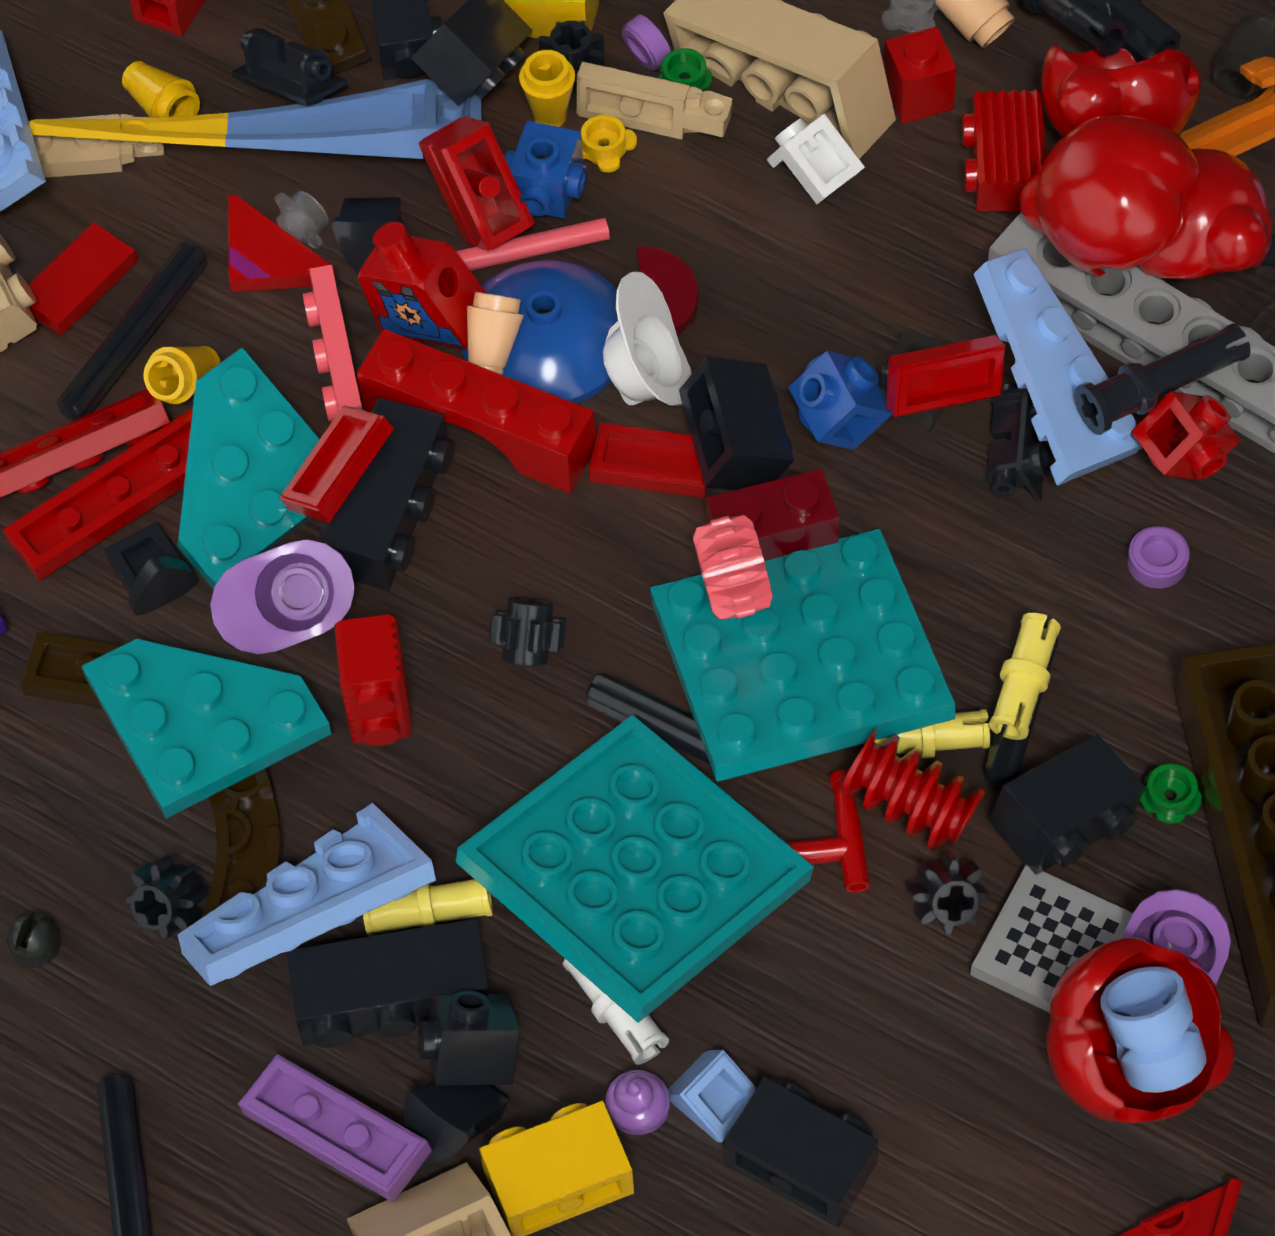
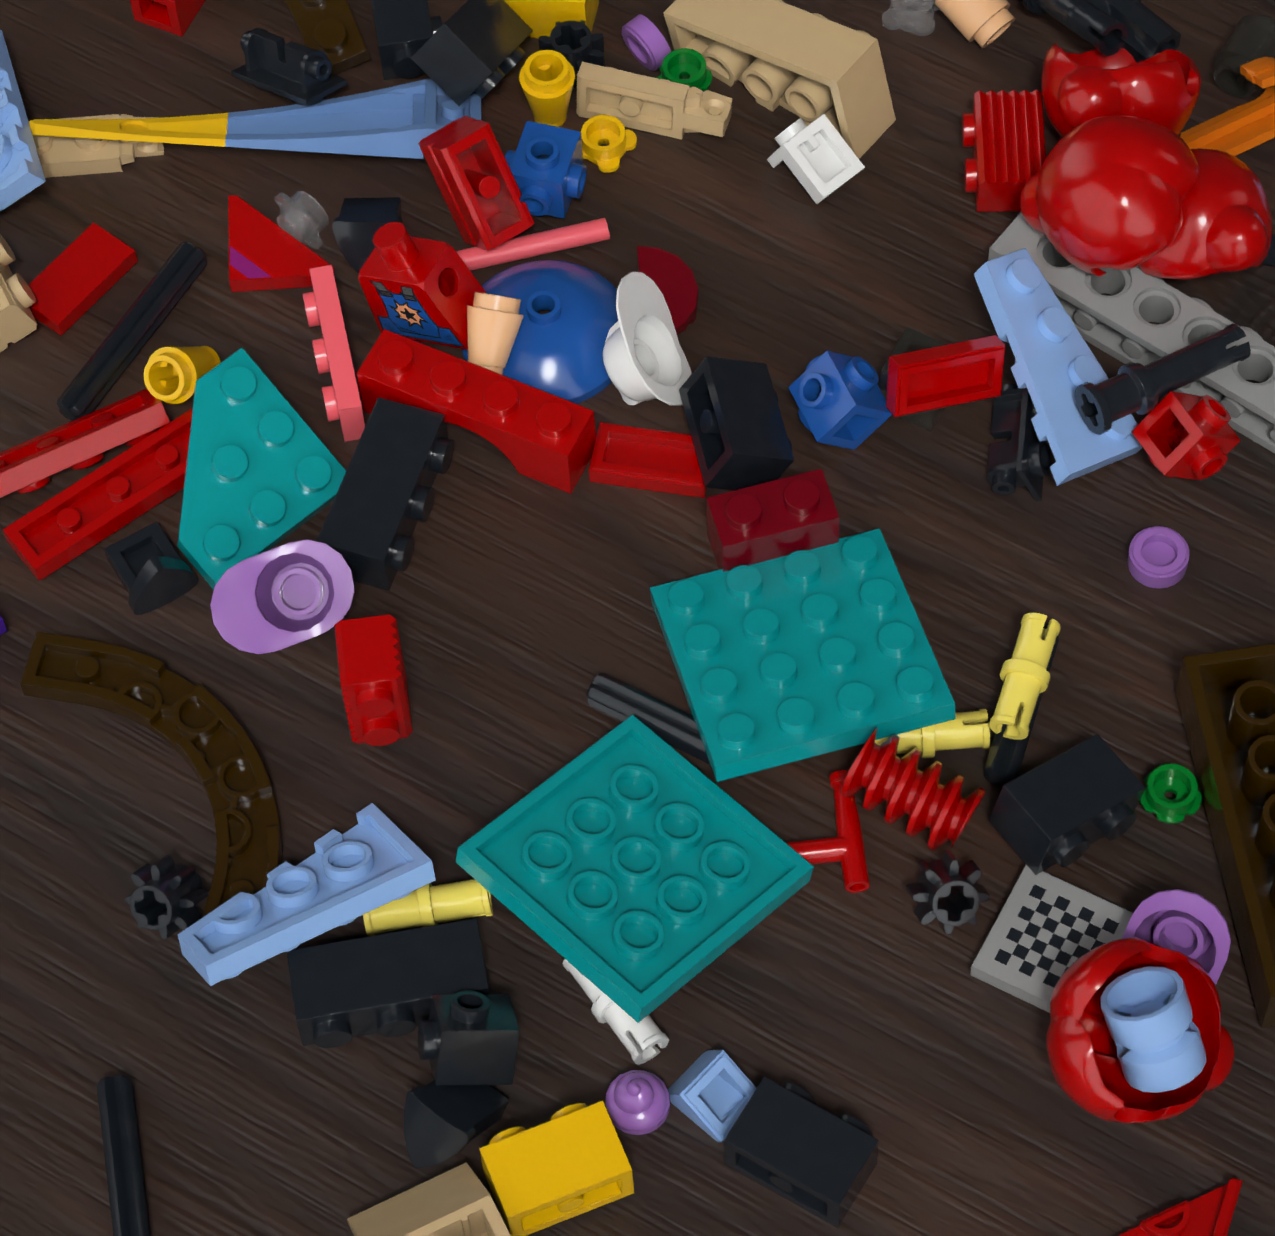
pearl dark grey hinge [7,912,61,968] -> none
teal plate [81,639,331,819] -> none
yellow cone [122,61,200,118] -> none
medium lavender tile [238,1054,432,1203] -> none
red tile [279,405,394,523] -> none
black gear [489,597,566,666] -> none
coral gear [693,515,773,620] -> none
red brick [884,26,957,124] -> none

